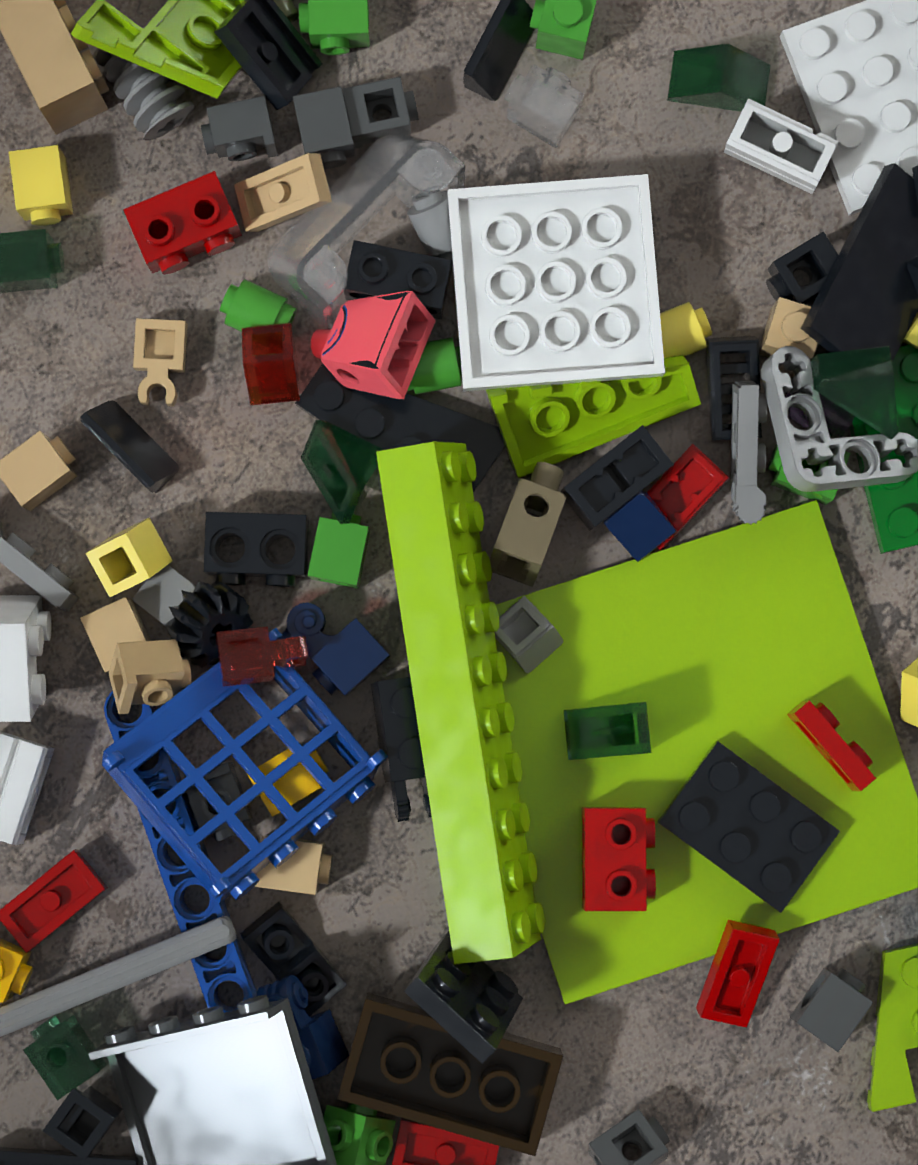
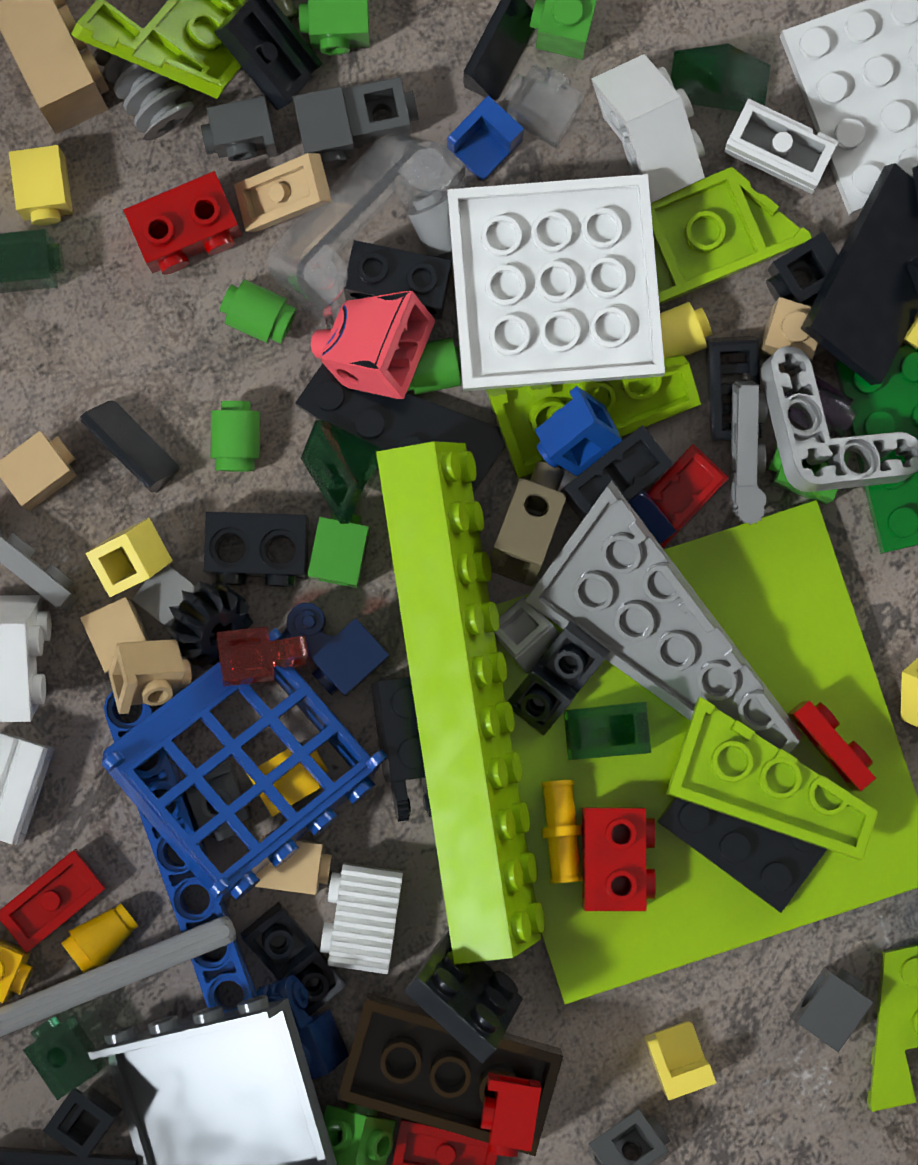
tan plate [133,318,188,407] -> none
clear red brick [242,323,300,405] -> none
red plate [696,920,780,1028] -> none
clear green slope [811,346,898,440] -> none
none -> yellow cone [61,903,139,973]
none -> bright green brick [210,401,261,472]
none -> white brick [320,862,404,974]
none -> blue panel [447,95,524,181]
none -> red brick [481,1073,542,1157]
none -> black slope [507,621,610,735]
none -> light grey wing [525,480,802,754]
none -> blue brick [535,386,622,476]
none -> yellow pin [542,780,583,884]
none -> white brick [591,54,705,203]
none -> light yellow panel [644,1021,716,1100]
none -> lime wing [650,167,812,305]
none -> lime wing [666,696,878,860]

